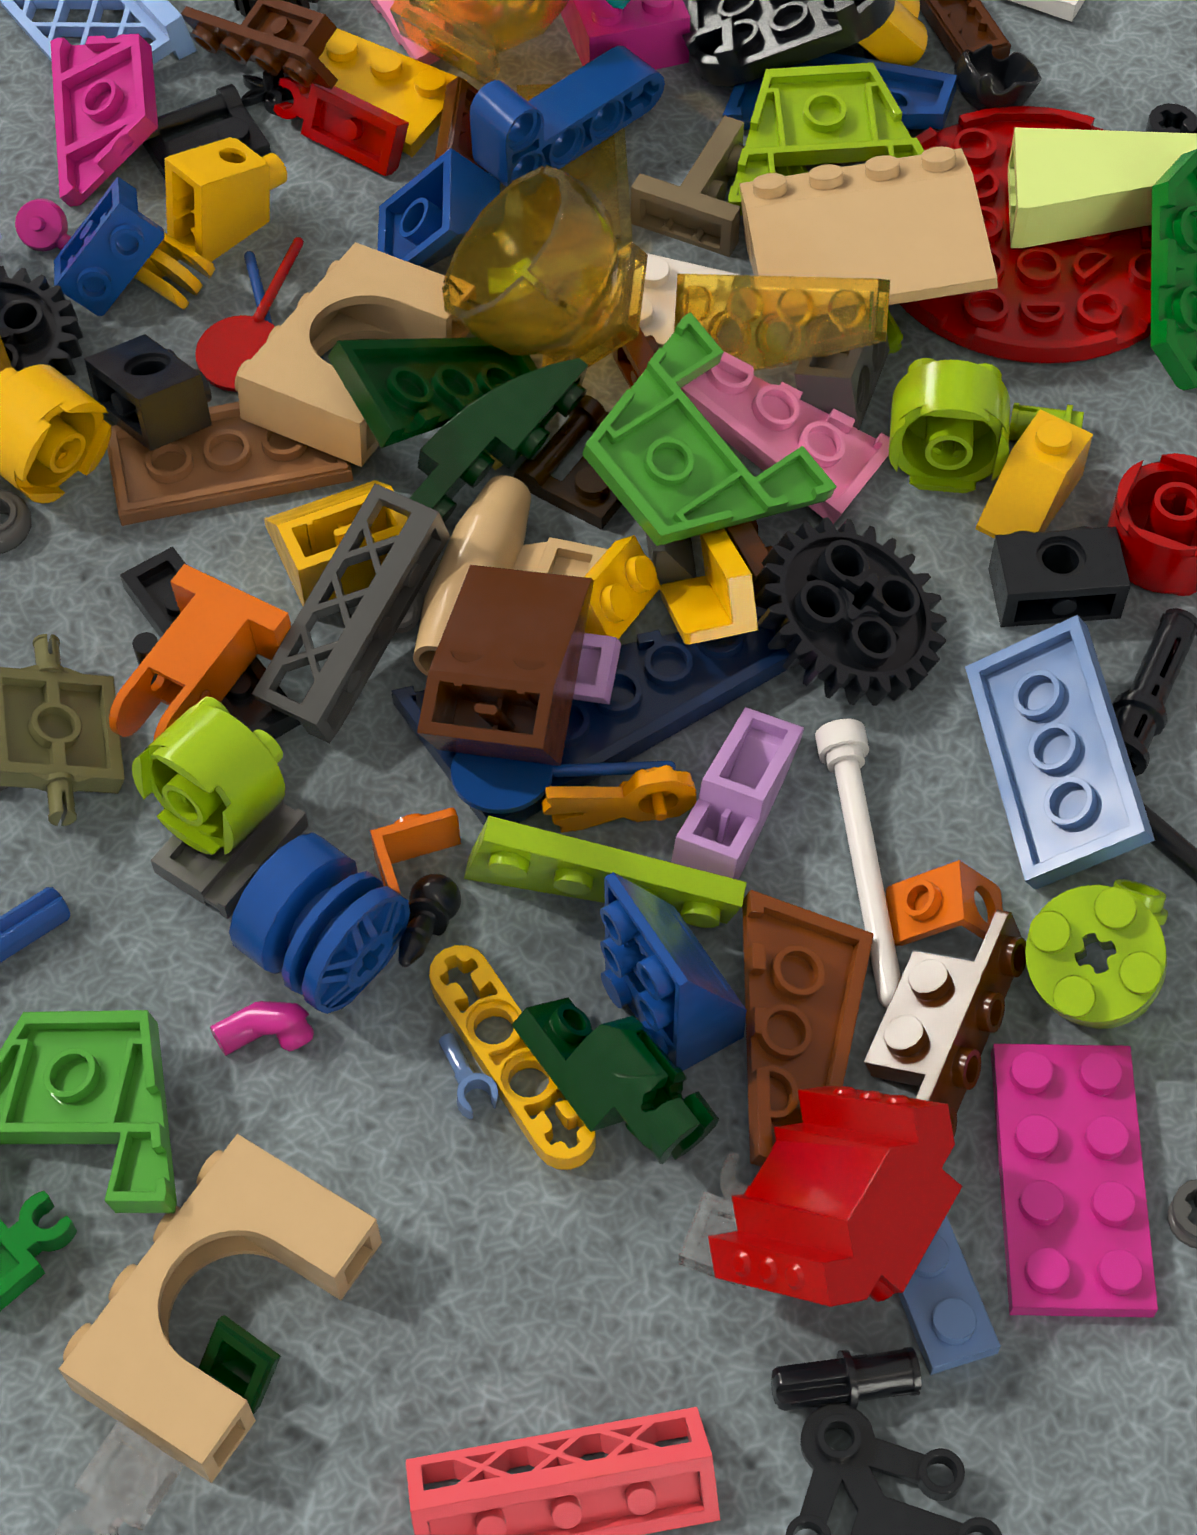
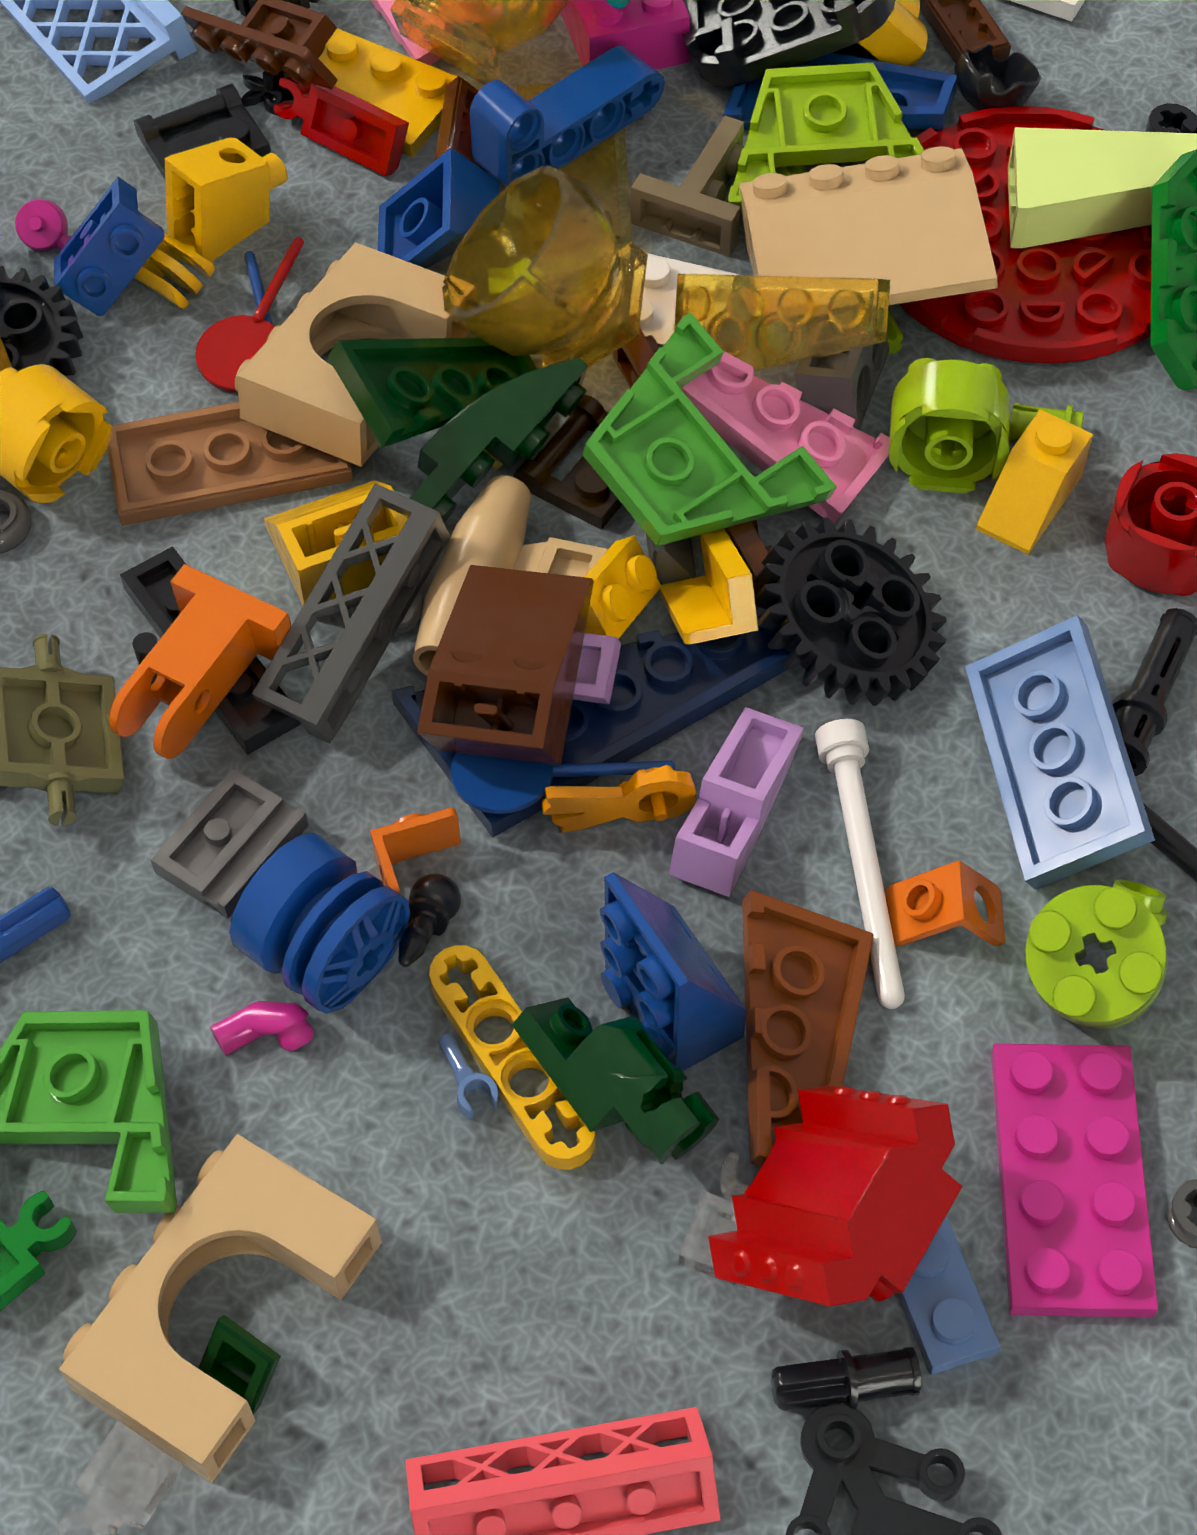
dark pink wing [50,34,158,207] -> none
black brick [84,334,212,451] -> none
lime brick [132,696,285,855] -> none
lime wing [464,816,747,928] -> none
bracket [864,910,1026,1136] -> none
black brick [988,526,1131,627] -> none

